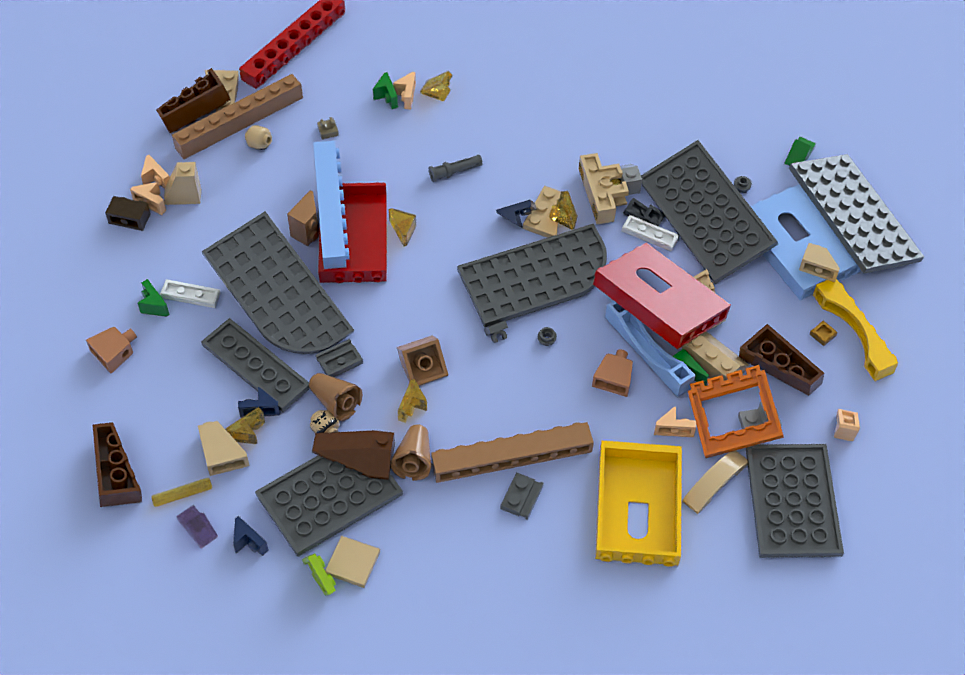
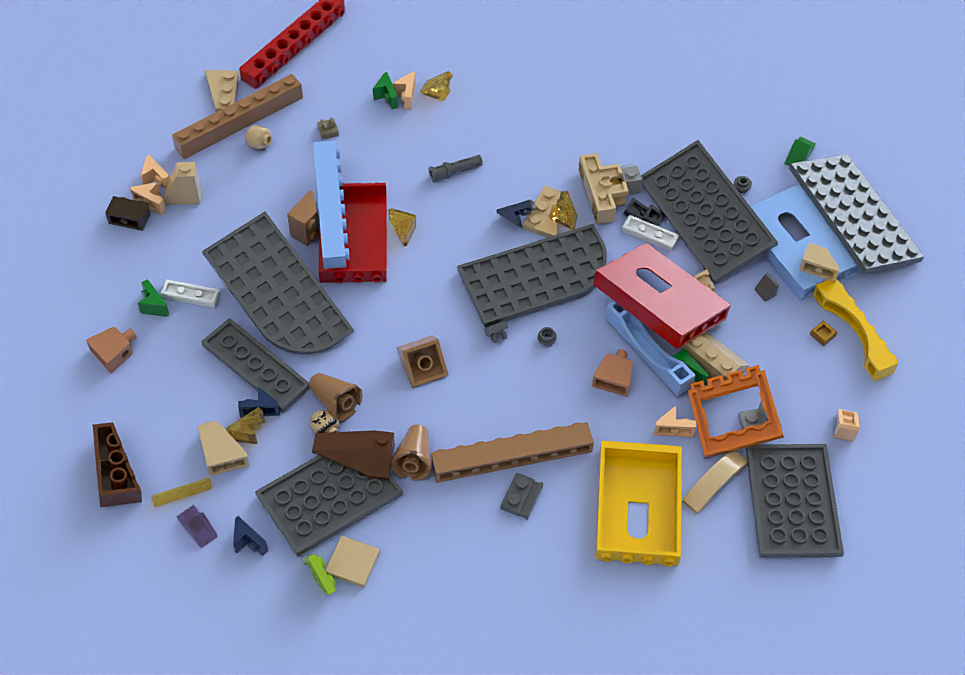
reddish brown wedge [156,68,231,134] -> none
dark grey plate [316,339,363,377] -> none
clear yellow slope [398,379,427,423] -> none
reddish brown wedge [739,324,825,396] -> none
none -> dark grey slope [755,273,779,302]

